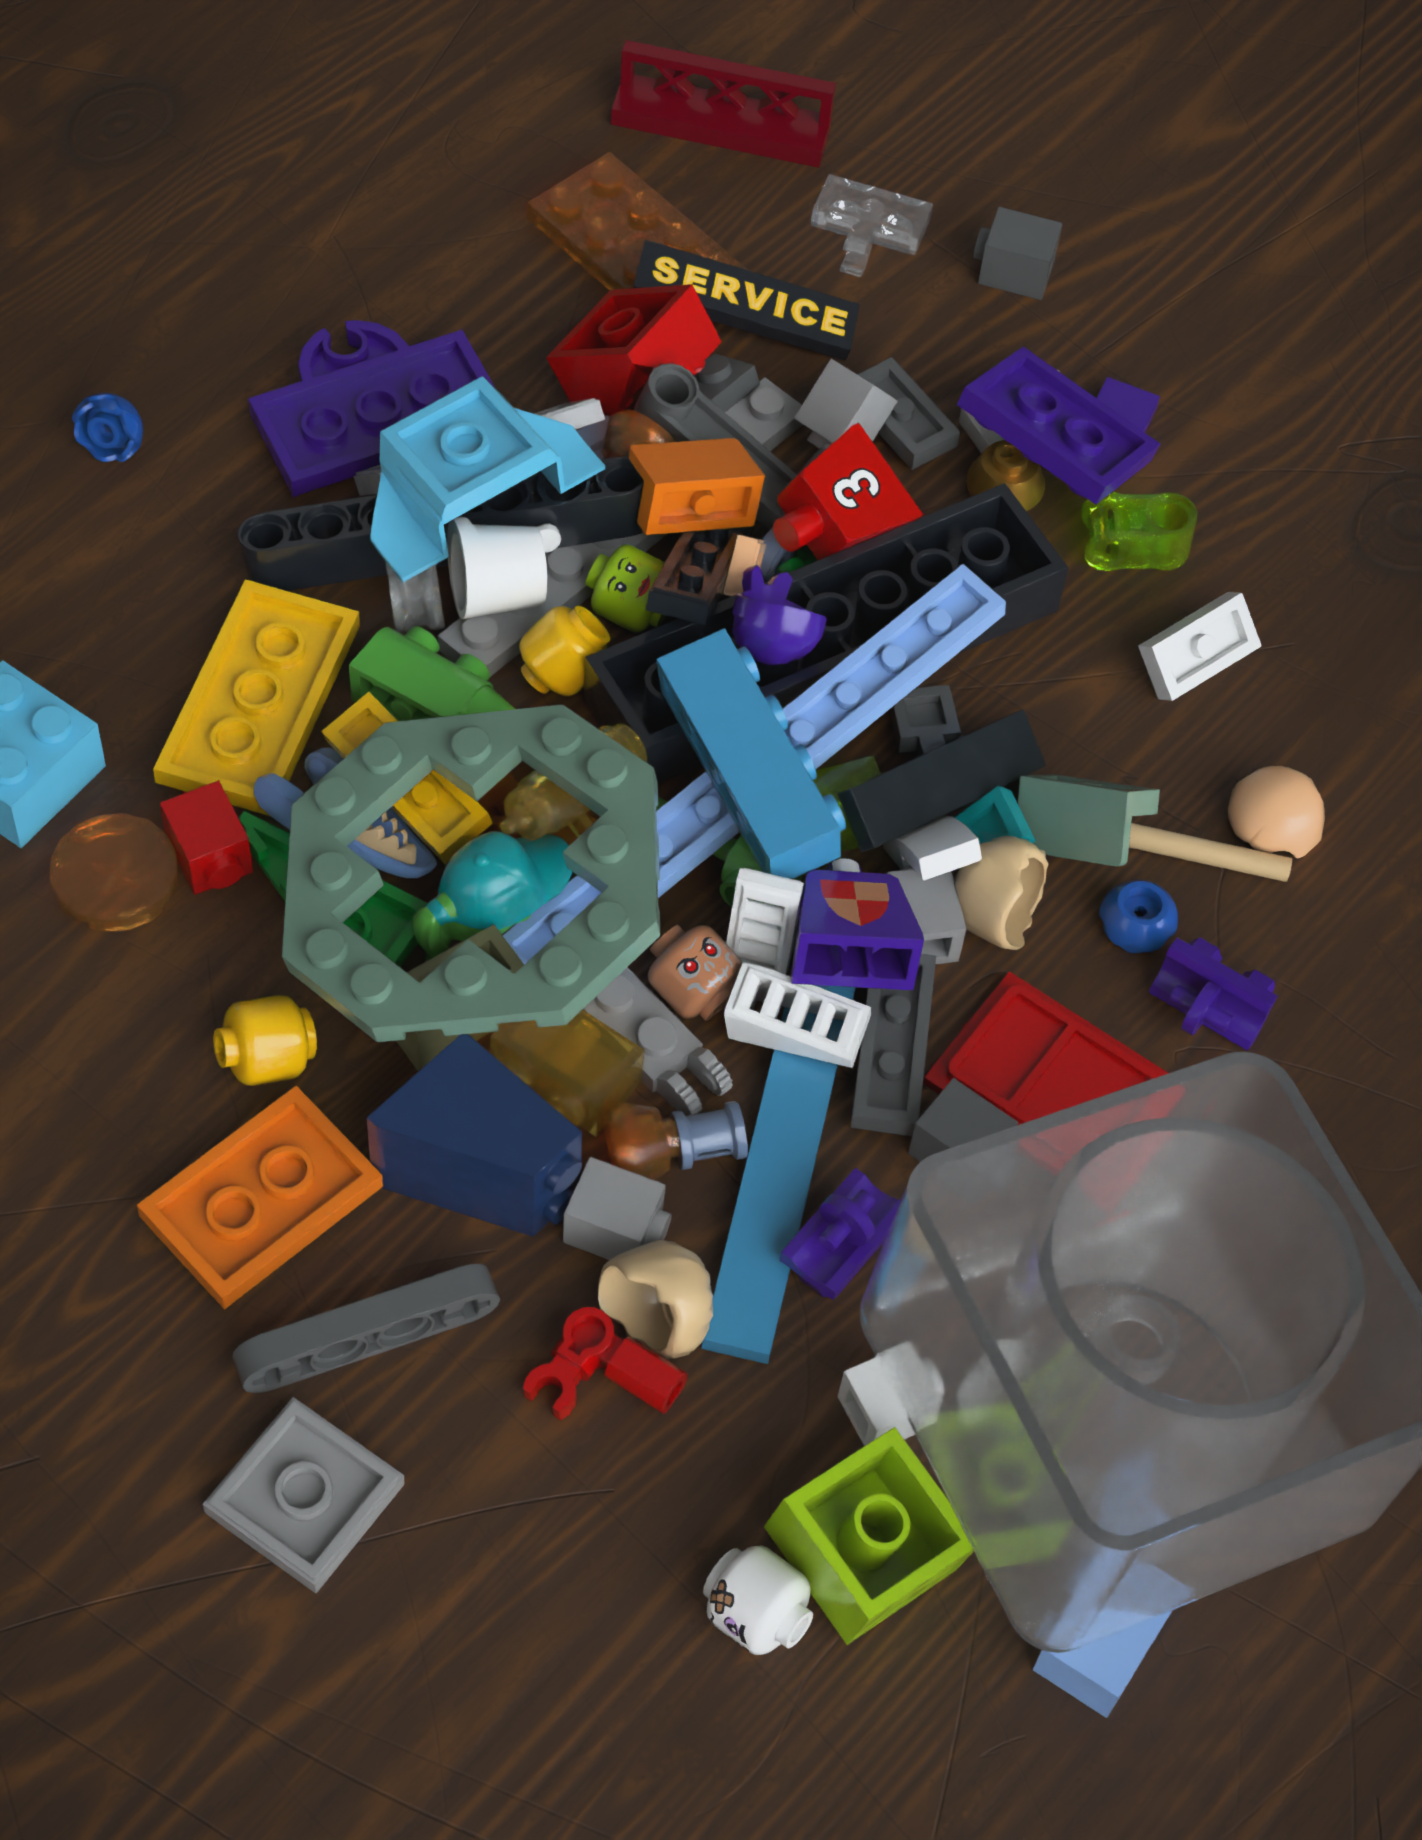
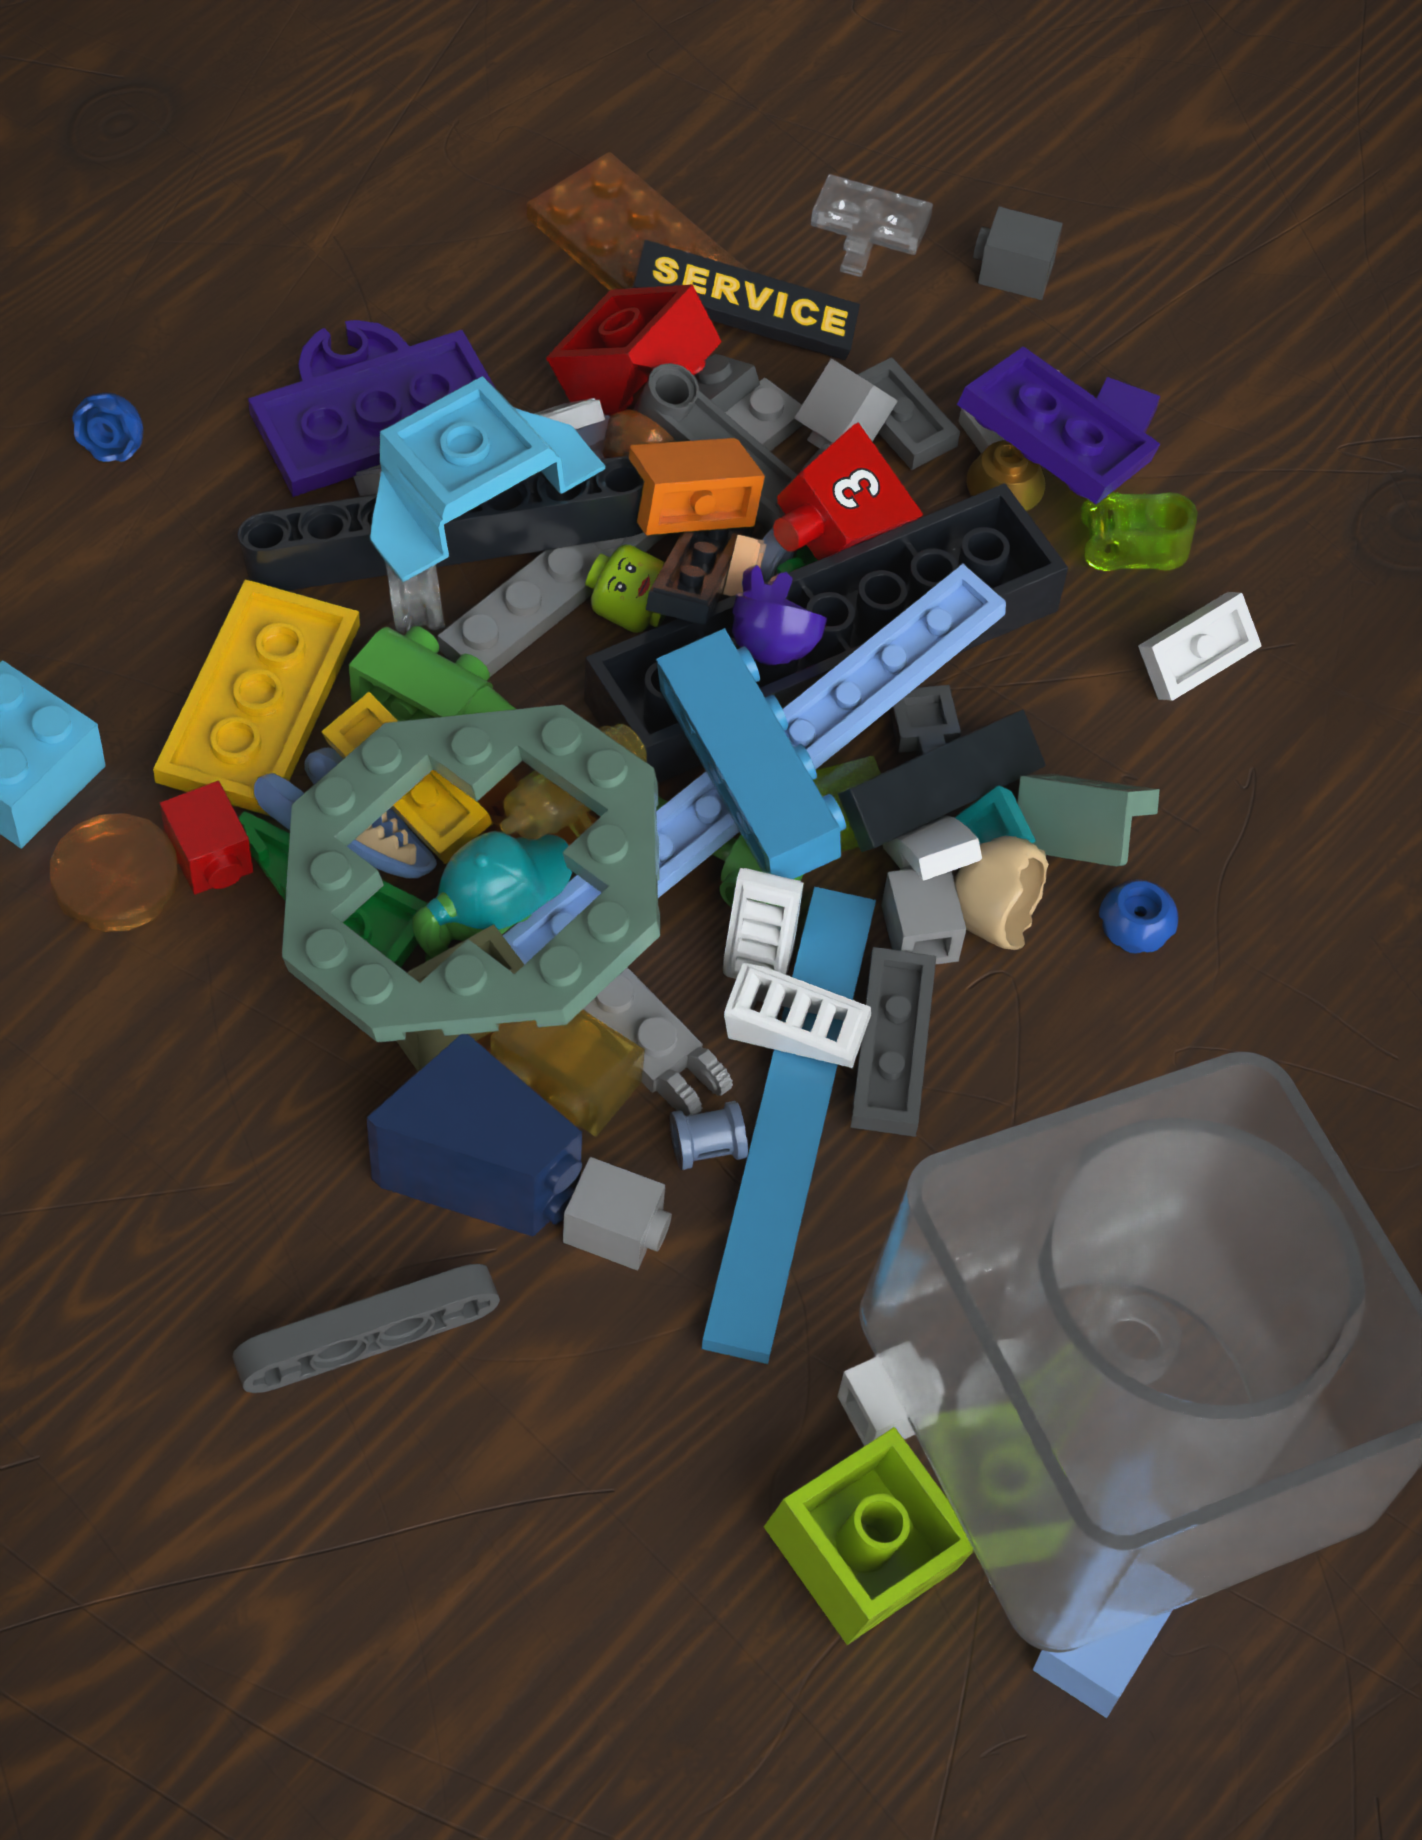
orange plate [137,1086,383,1310] -> none
light grey tile [203,1397,405,1594] -> none
yellow head [213,995,317,1086] -> none
white hat [447,517,561,619] -> none
yellow head [519,605,610,696] -> none
red bar [523,1307,688,1421] -> none
tan hair [598,1240,713,1359] -> none
clear orange cone [604,1102,680,1181] -> none
dark red fence [611,40,836,168] -> none
nougat head [648,924,742,1021] -> none
white head [703,1545,813,1655] -> none
dark purple hips [780,1168,909,1301] -> none
dark purple torso [791,859,924,990] -> none
dark grey brick [908,1078,1019,1198] -> none
red piece [923,971,1181,1198] -> none
tan bar [1129,823,1292,882] -> none
dark purple hips [1149,937,1278,1051] -> none
light nougat hair [1228,766,1325,858] -> none

